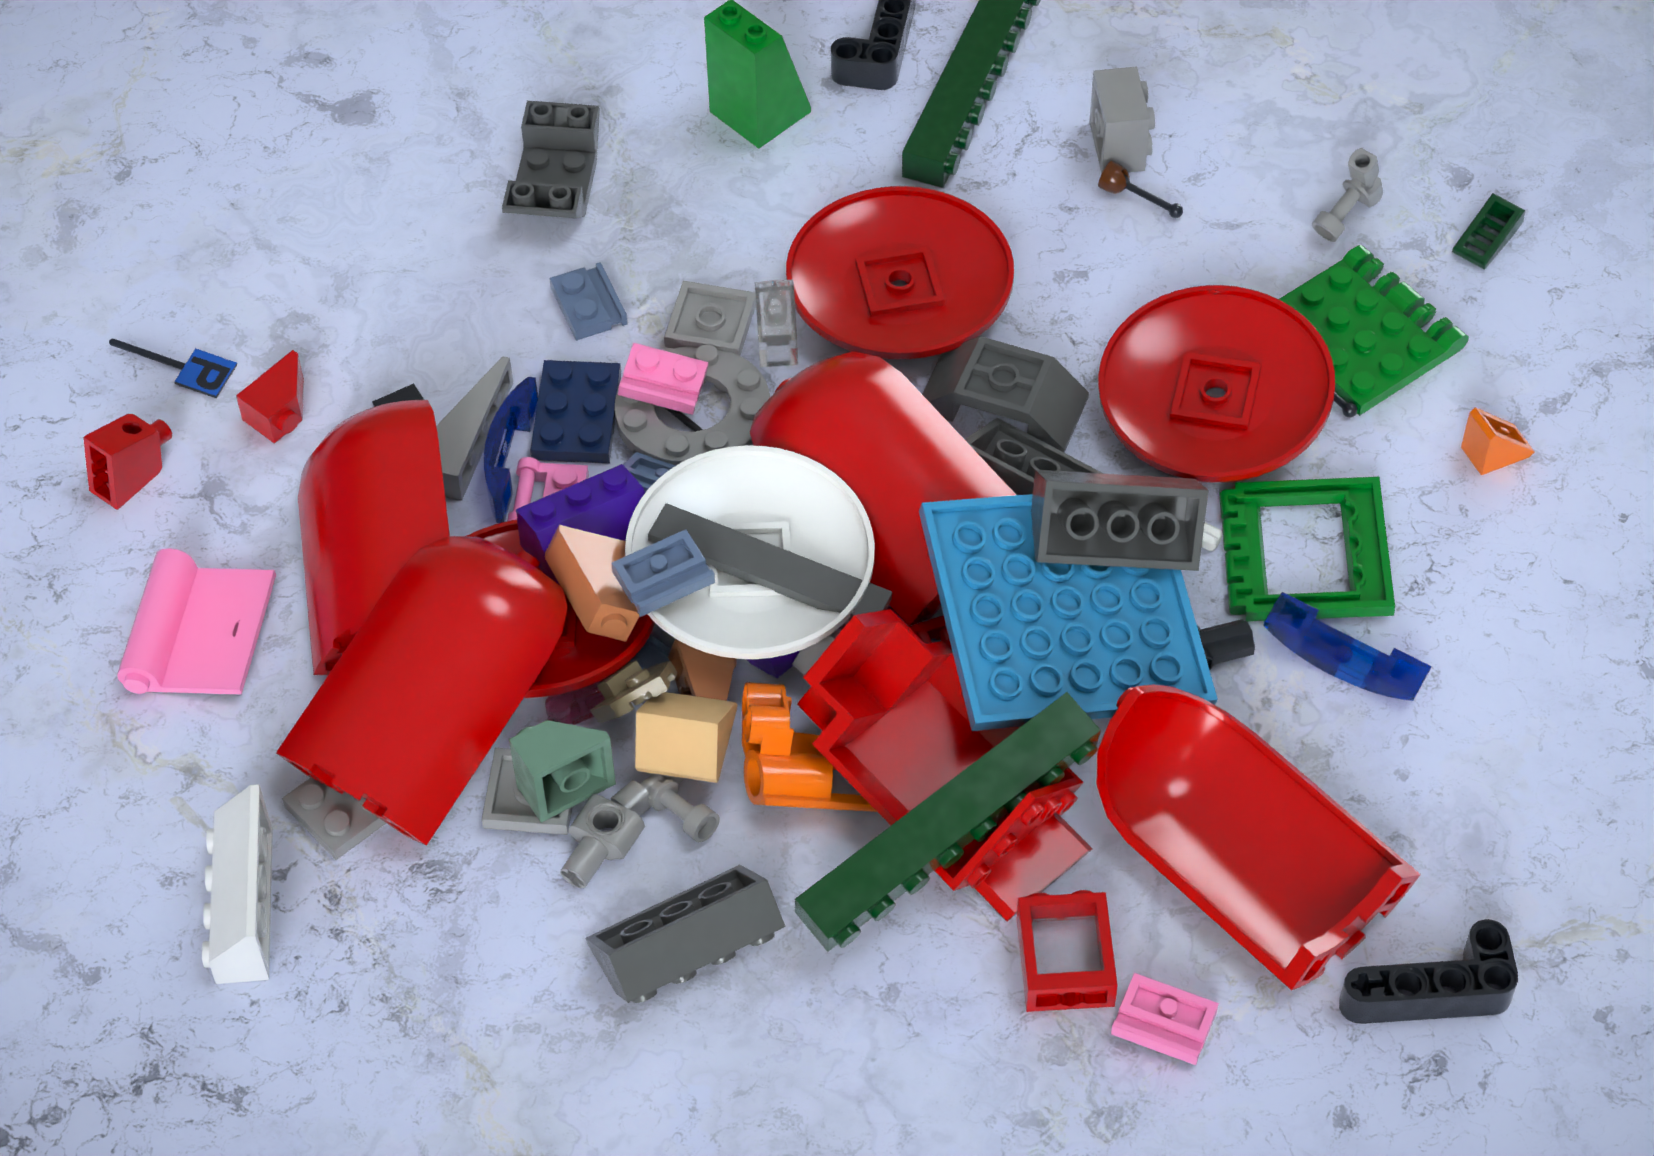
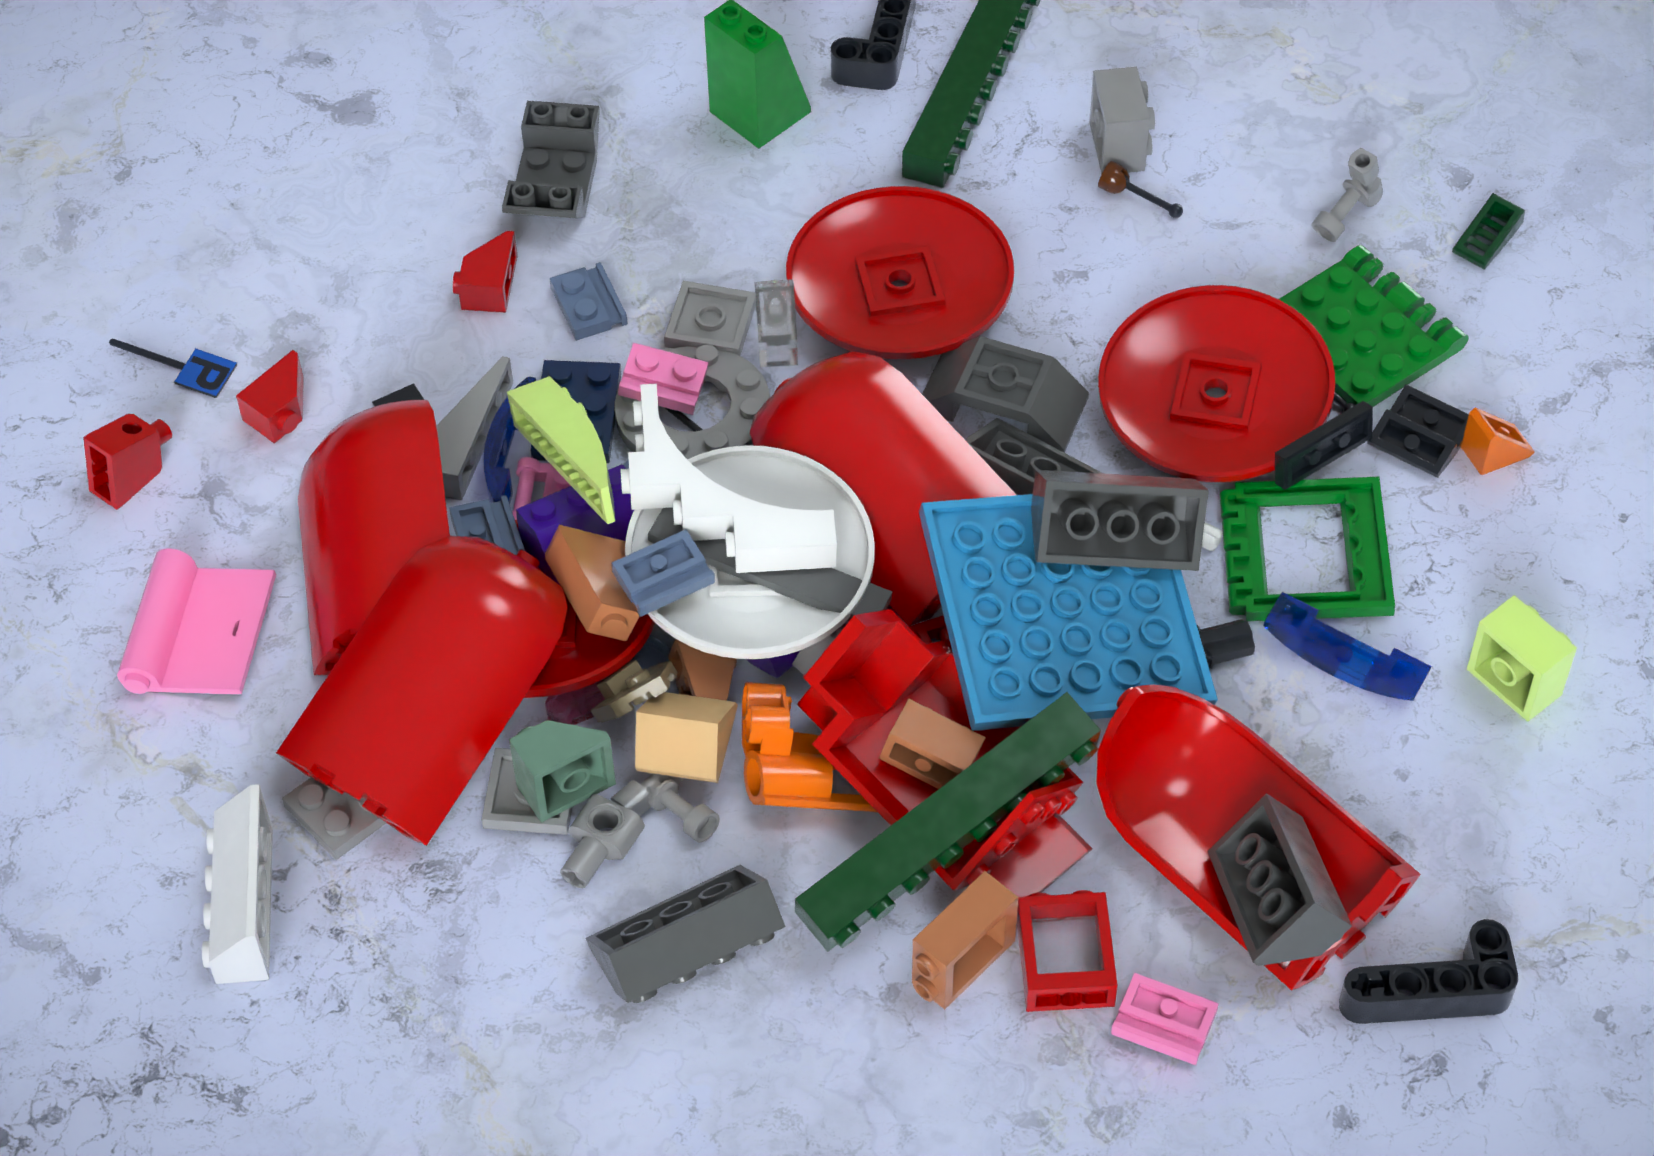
none -> sand blue plate [449,495,524,555]
none -> red slope [453,231,518,313]
none -> yellowish green slope [507,376,615,524]
none -> white arch [621,384,837,573]
none -> nougat brick [879,699,986,789]
none -> nougat window [912,871,1018,1010]
none -> dark grey slope [1207,794,1352,966]
none -> black tile [1275,401,1373,490]
none -> black slope [1367,384,1469,478]
none -> yellowish green brick [1467,595,1577,722]

